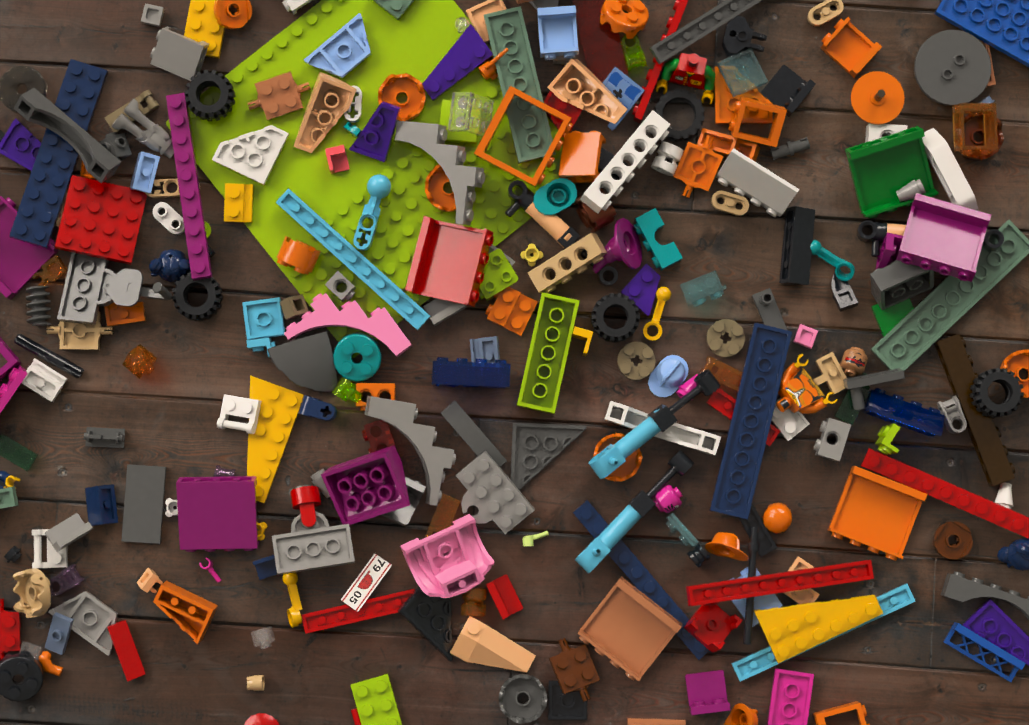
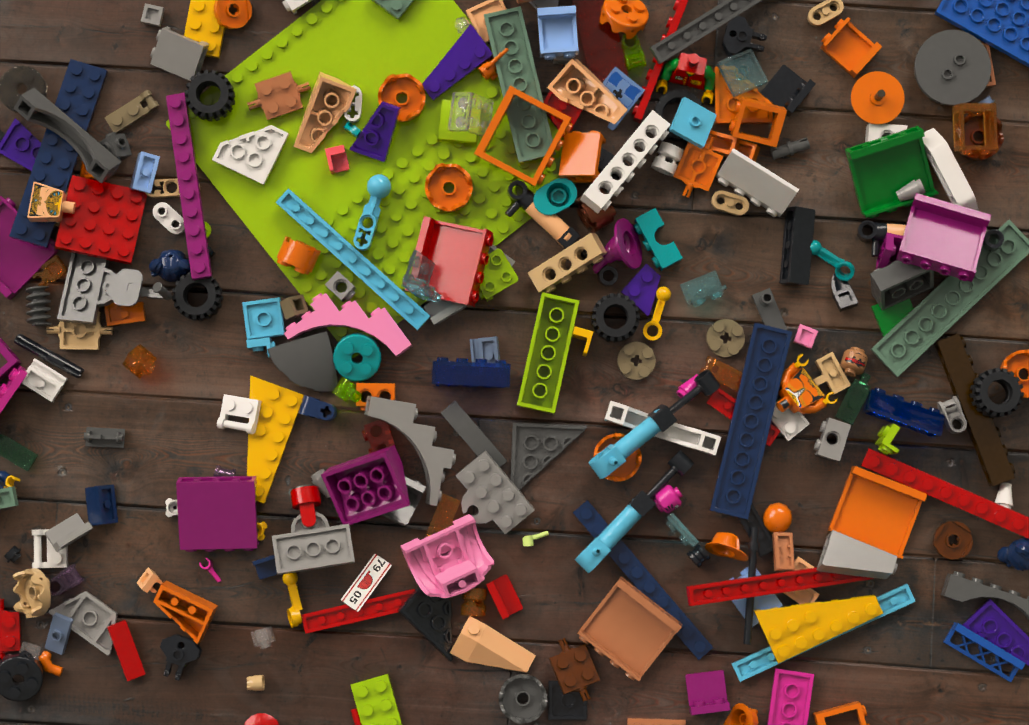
light grey piece [111,98,174,159] -> none
dark grey tile [121,464,167,544] -> none
yellow plate [224,183,254,223] -> none
light blue wing [304,13,371,78] -> none
light grey arch [395,120,485,225] -> none
orange plate [485,287,538,336] -> none
light yellow plate [520,244,543,266] -> none
light blue piece [648,355,689,397] -> none
red panel [683,602,743,653] -> none
dark grey piece [843,368,905,410] -> none
none -> torso [27,182,76,222]
none -> black hinge [160,634,202,681]
none -> clear light blue bracket [401,250,441,302]
none -> medium azure plate [669,97,717,149]
none -> nougat plate [772,532,795,572]
none -> light grey slope [816,530,898,579]

